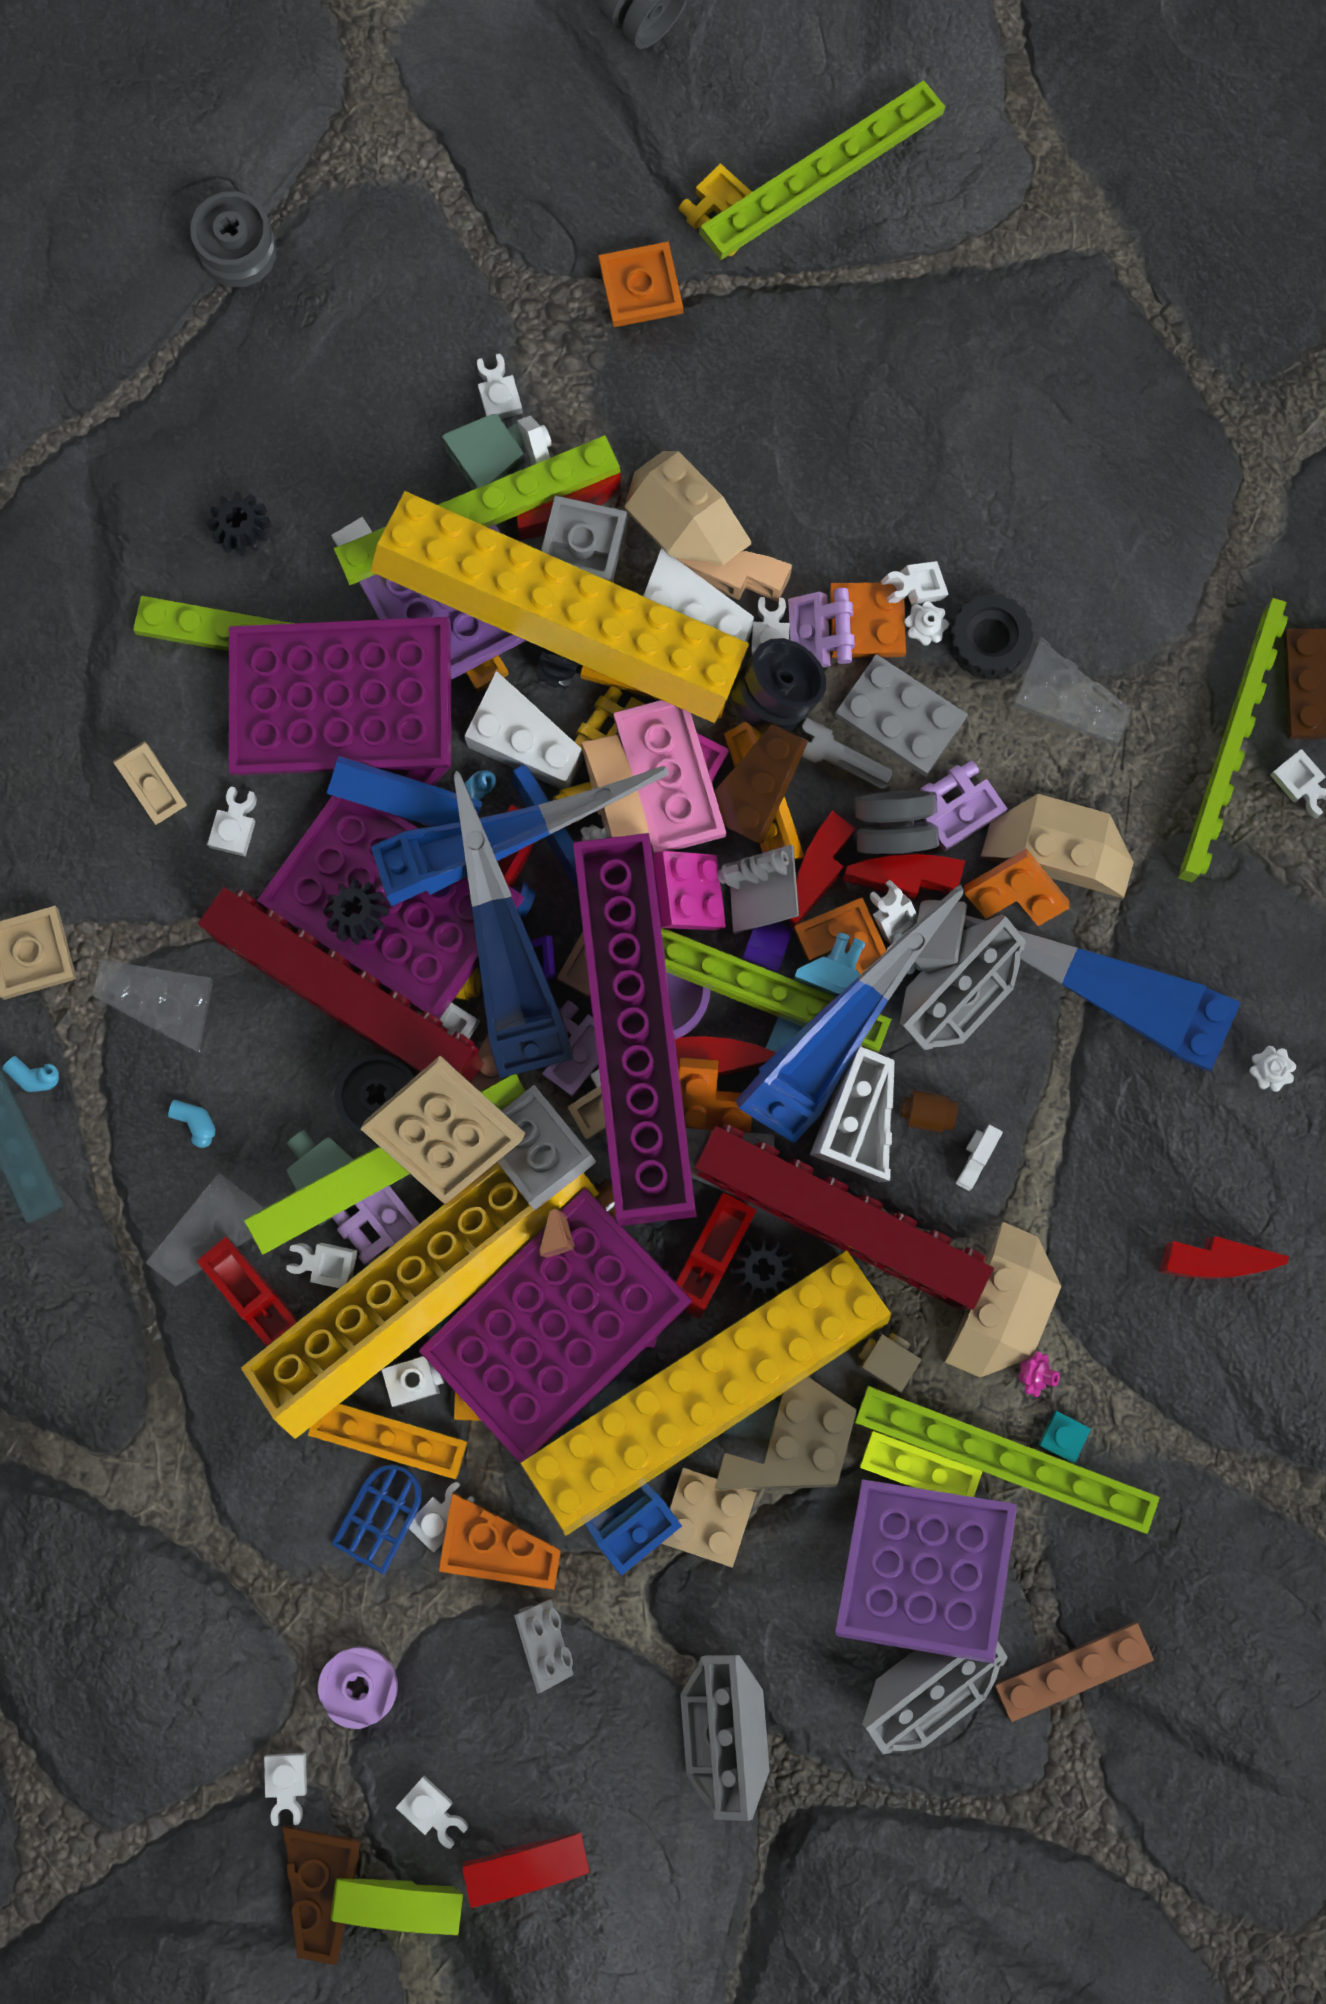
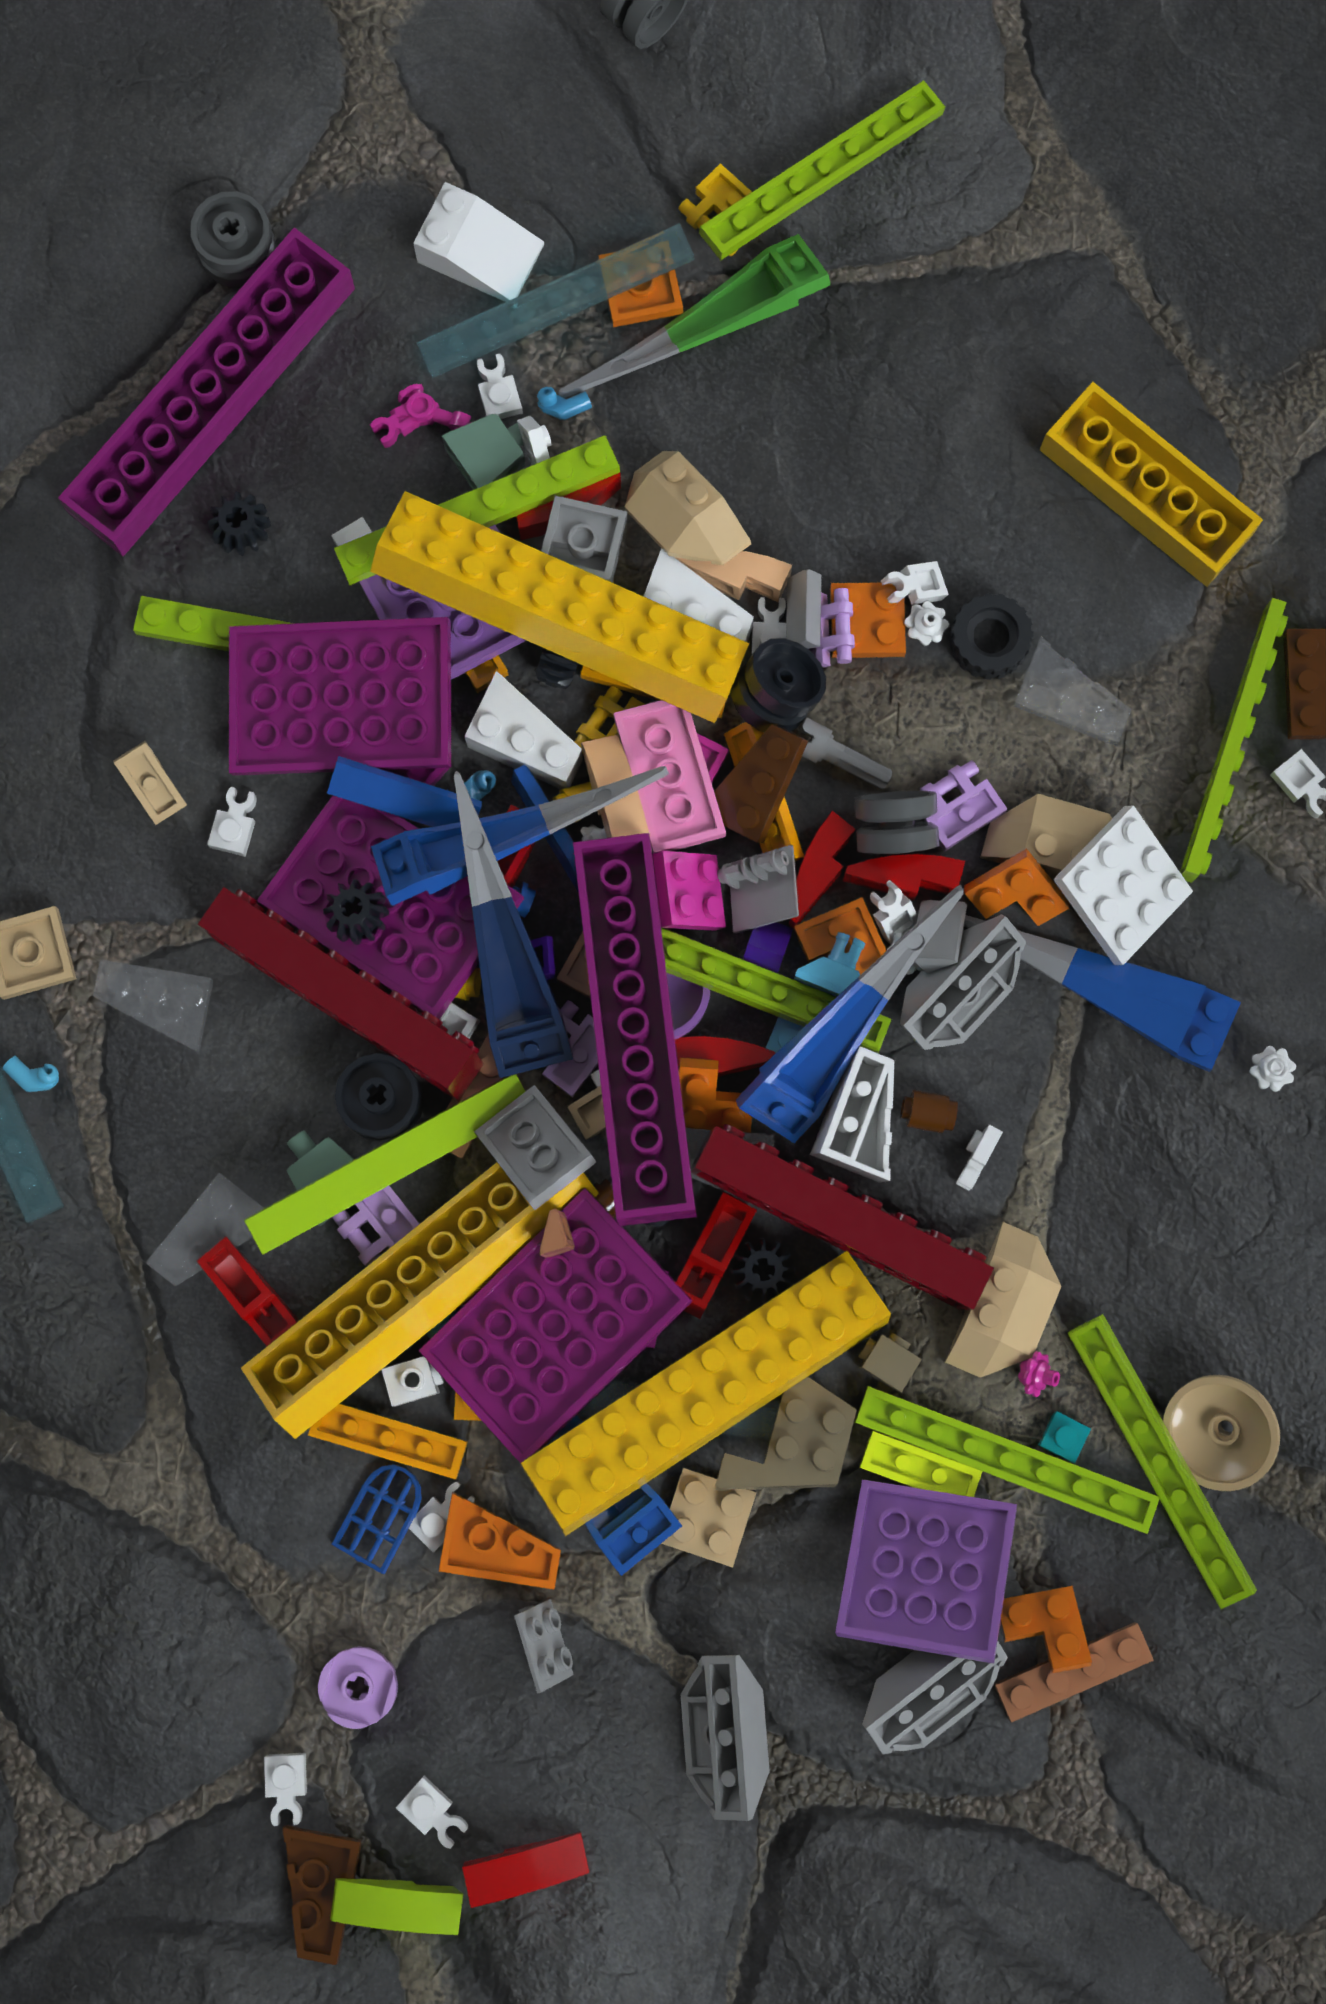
medium azure arm [168,1100,215,1148] -> none
white plate [286,1243,357,1288] -> none
tan plate [361,1056,525,1204] -> none
light grey plate [834,654,968,777] -> none
red slope [1159,1236,1290,1279] -> none
none -> magenta brick [58,227,355,557]
none -> dark pink piece [370,384,472,448]
none -> white slope [413,182,544,305]
none -> clear light blue tile [417,223,695,378]
none -> dark azure arm [537,387,592,420]
none -> bright green plate [558,234,830,398]
none -> light grey slope [786,569,821,649]
none -> orange plate [1000,1586,1092,1673]
none -> yellow brick [1040,382,1263,587]
none -> white plate [1053,805,1193,965]
none -> lime tile [1067,1314,1257,1609]
none -> tan dish [1163,1375,1280,1491]

